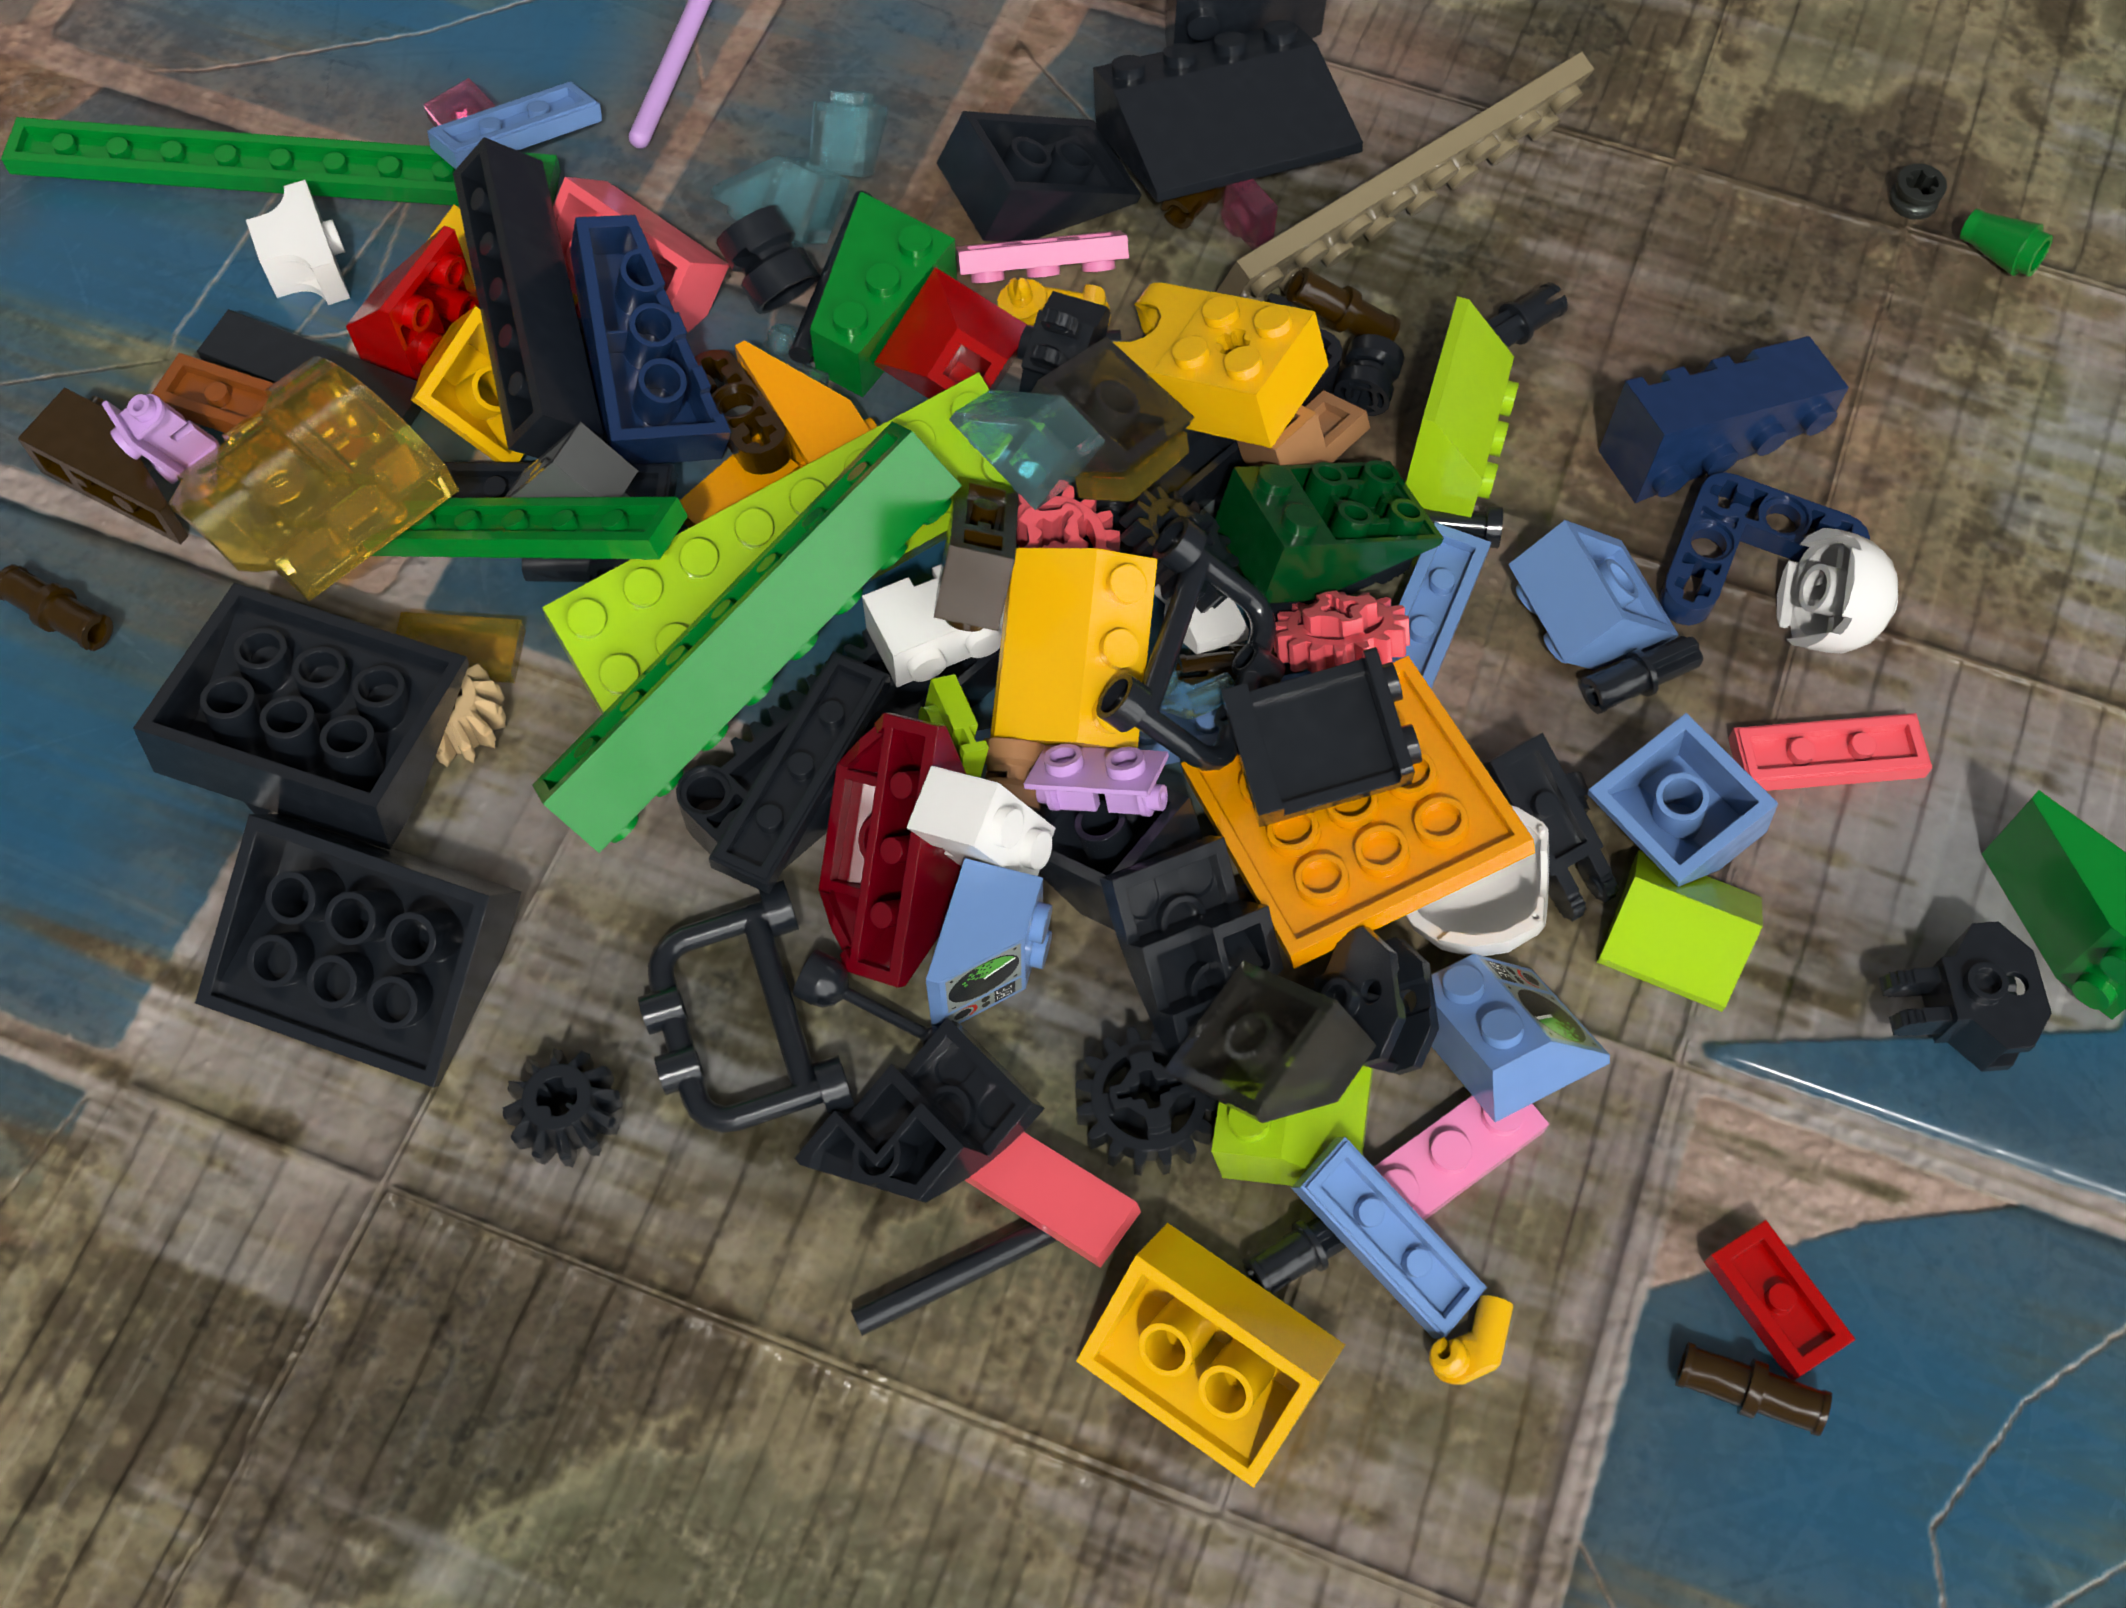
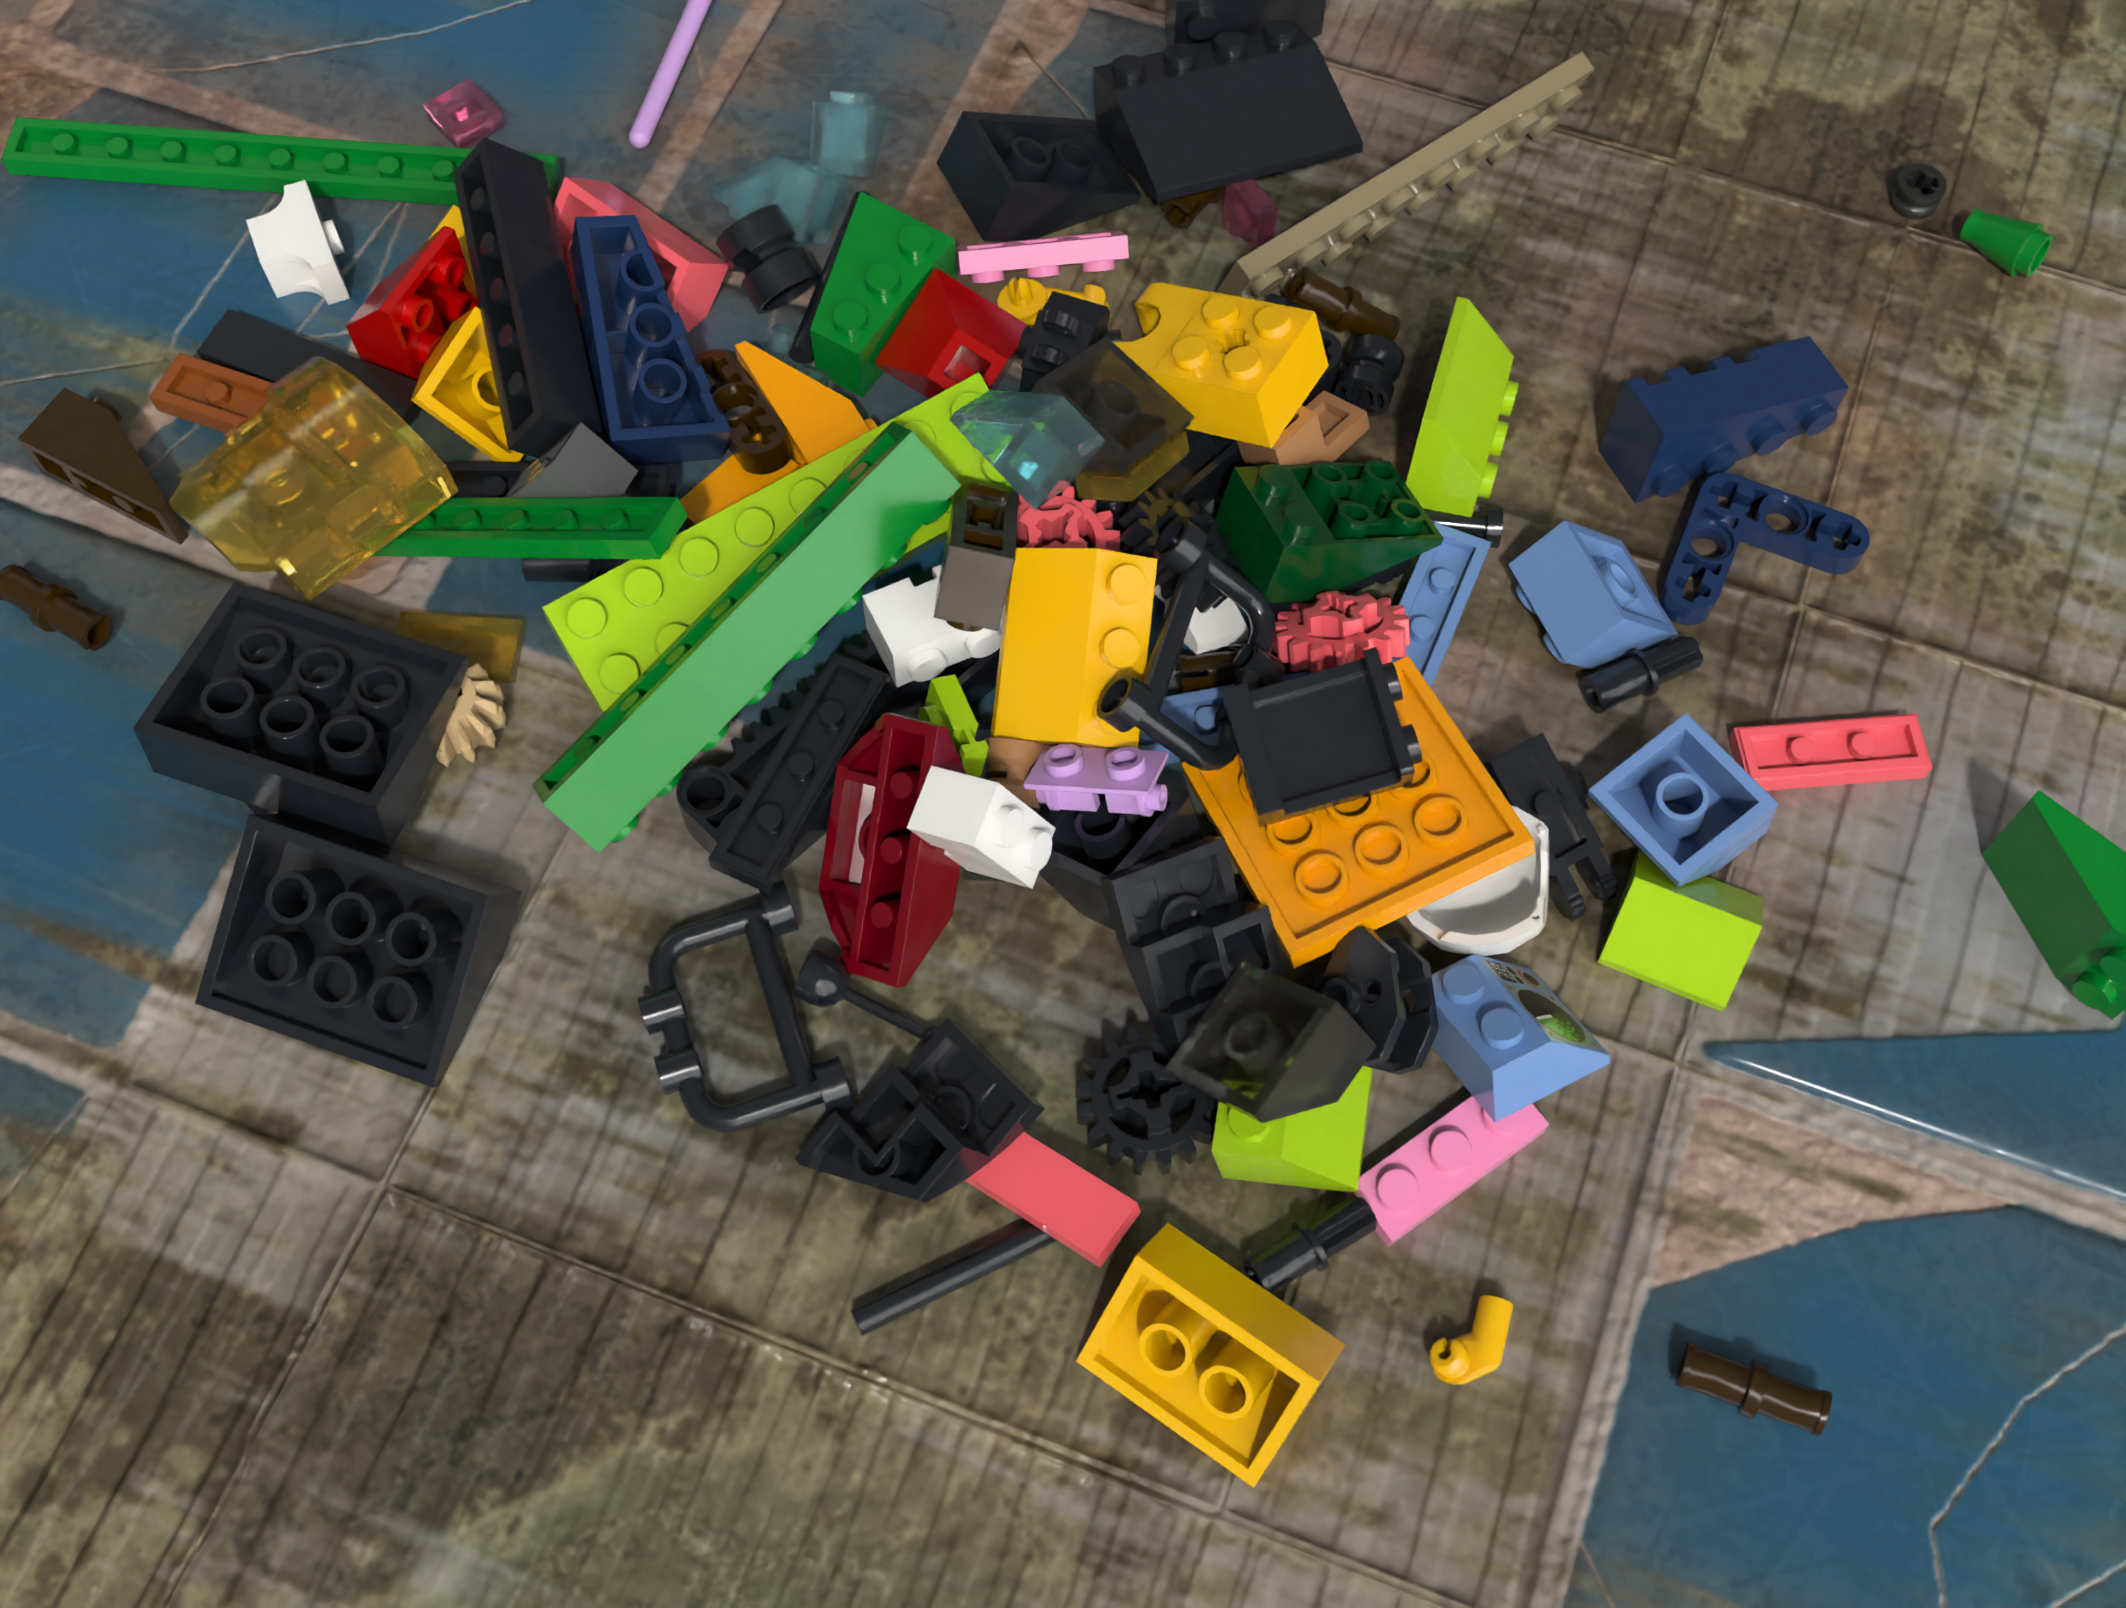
lavender hinge [102,394,221,494] -> none
medium blue tile [427,81,602,169] -> none
black gear [503,1048,623,1168] -> none
medium blue slope [926,858,1053,1027] -> none
clear light blue arm [1160,670,1235,720] -> none
medium blue tile [1291,1137,1487,1339] -> none
black axle [1487,282,1568,348] -> none
red plate [1704,1220,1856,1381] -> none
white cylinder [1777,528,1898,654] -> none
black hinge [1879,921,2052,1072] -> none

